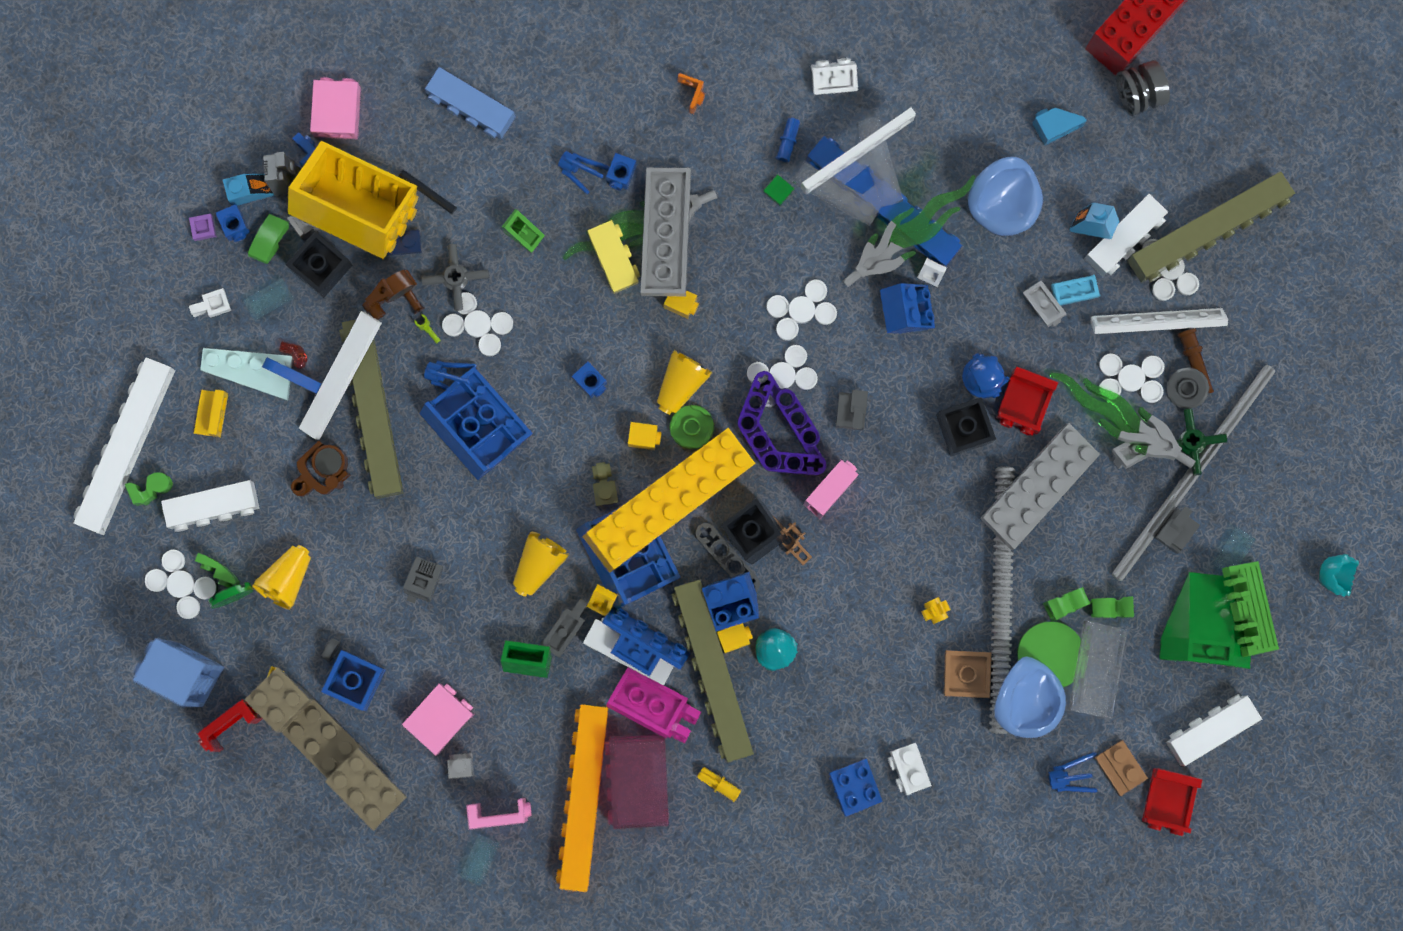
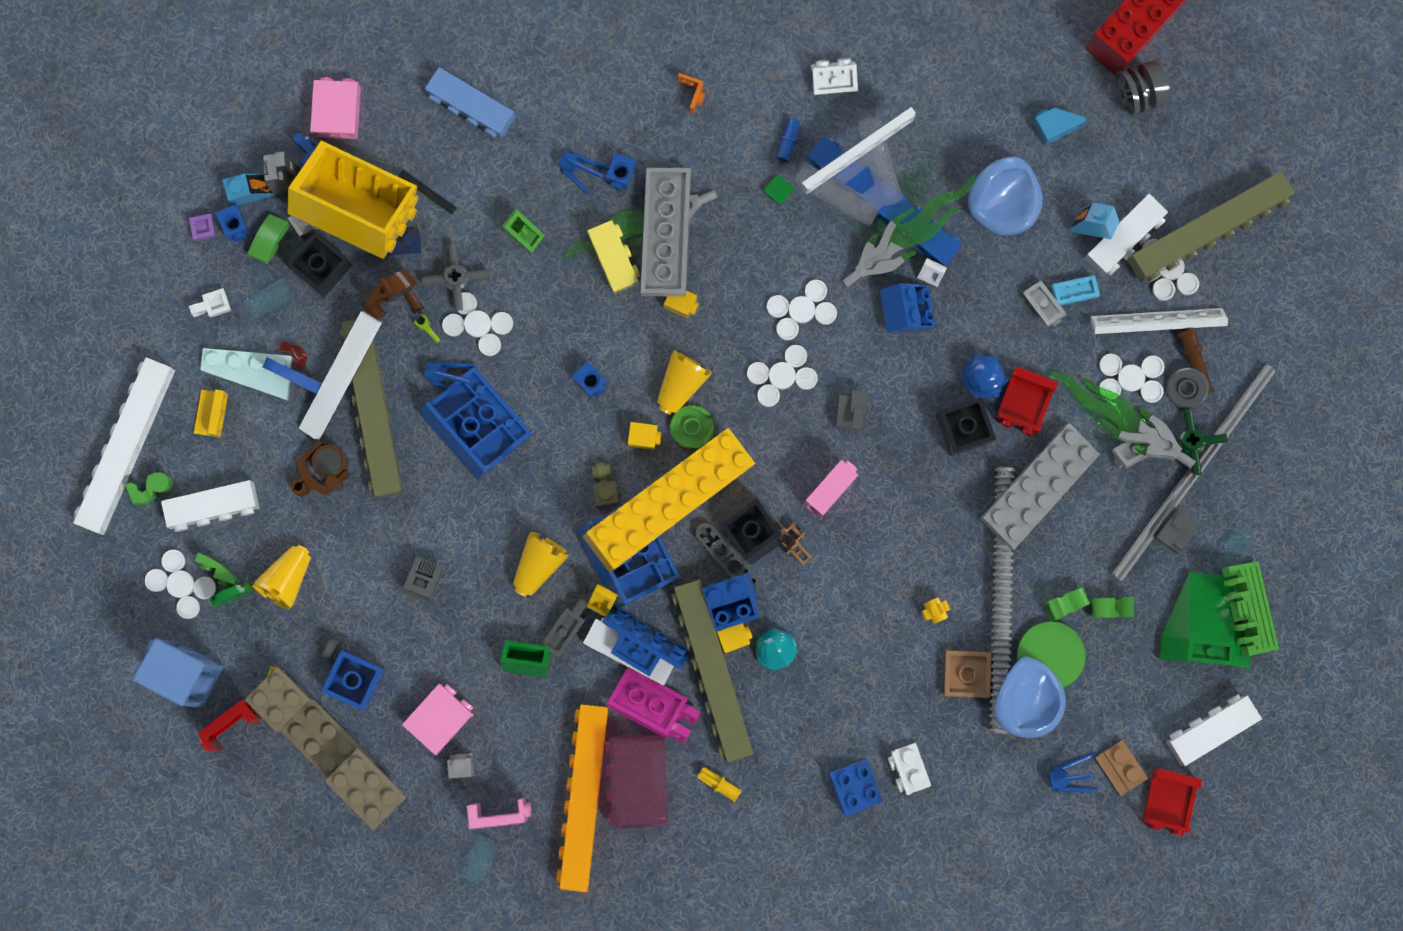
dark purple piece [737,371,826,475] -> none
clear container [1068,621,1128,719] -> none
teal hair [1319,554,1359,597] -> none

